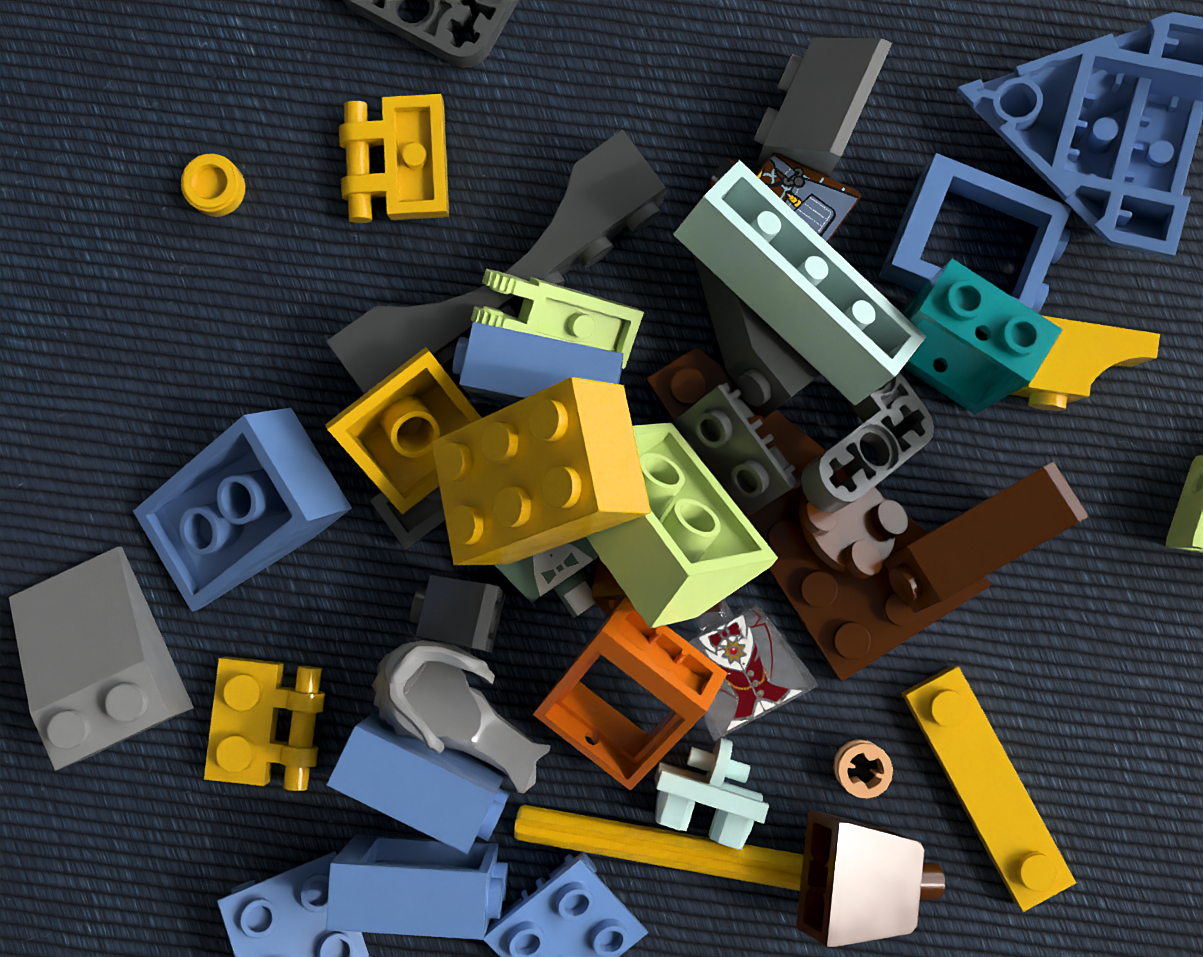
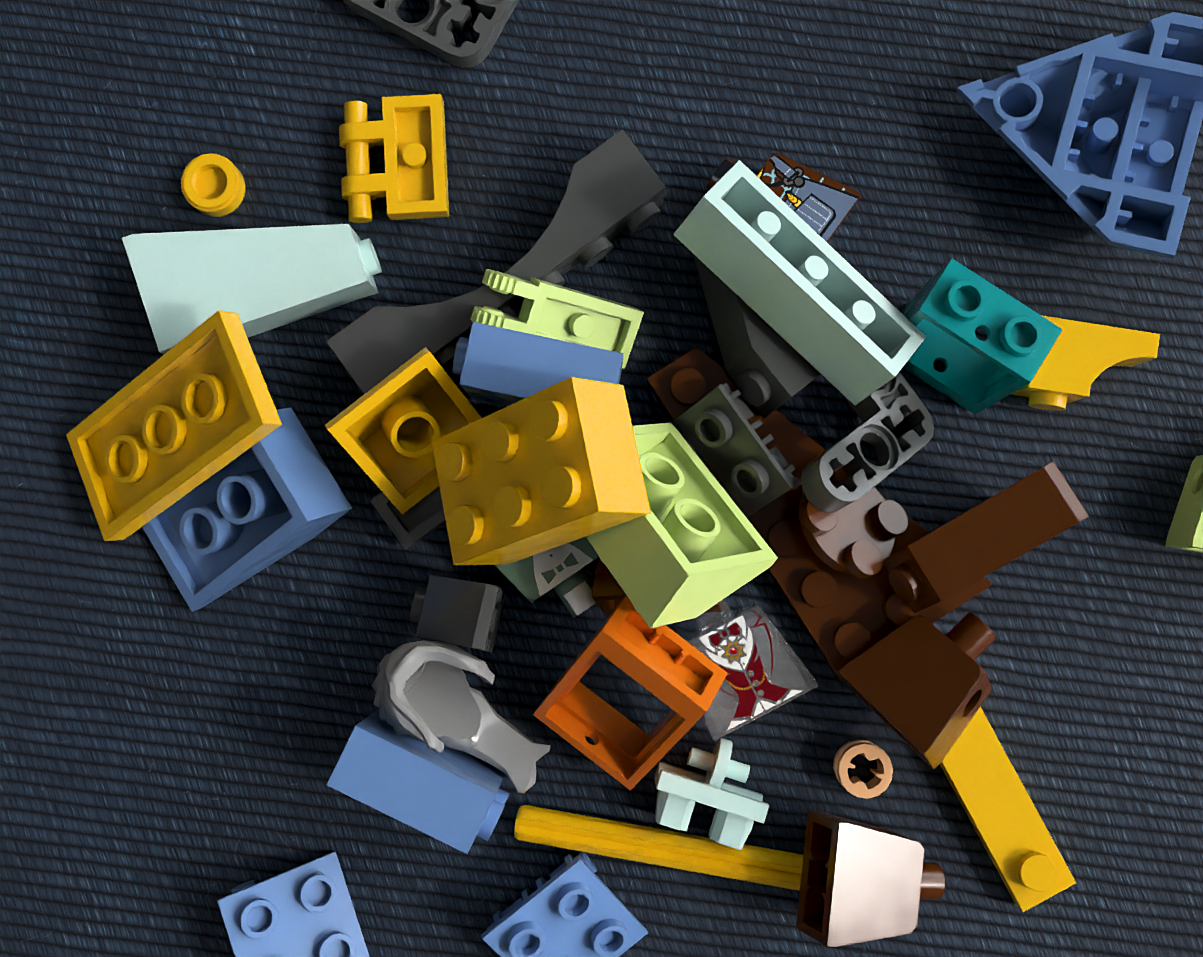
light grey slope [9,547,194,771] -> none
yellow plate [204,656,325,791] -> none
medium blue window [326,834,508,940] -> none
light grey slope [753,38,892,177] -> none
medium blue window [879,153,1072,313] -> none
none -> yellow plate [66,310,282,541]
none -> light aqua slope [122,224,382,354]
none -> reddish brown torso [838,612,997,770]

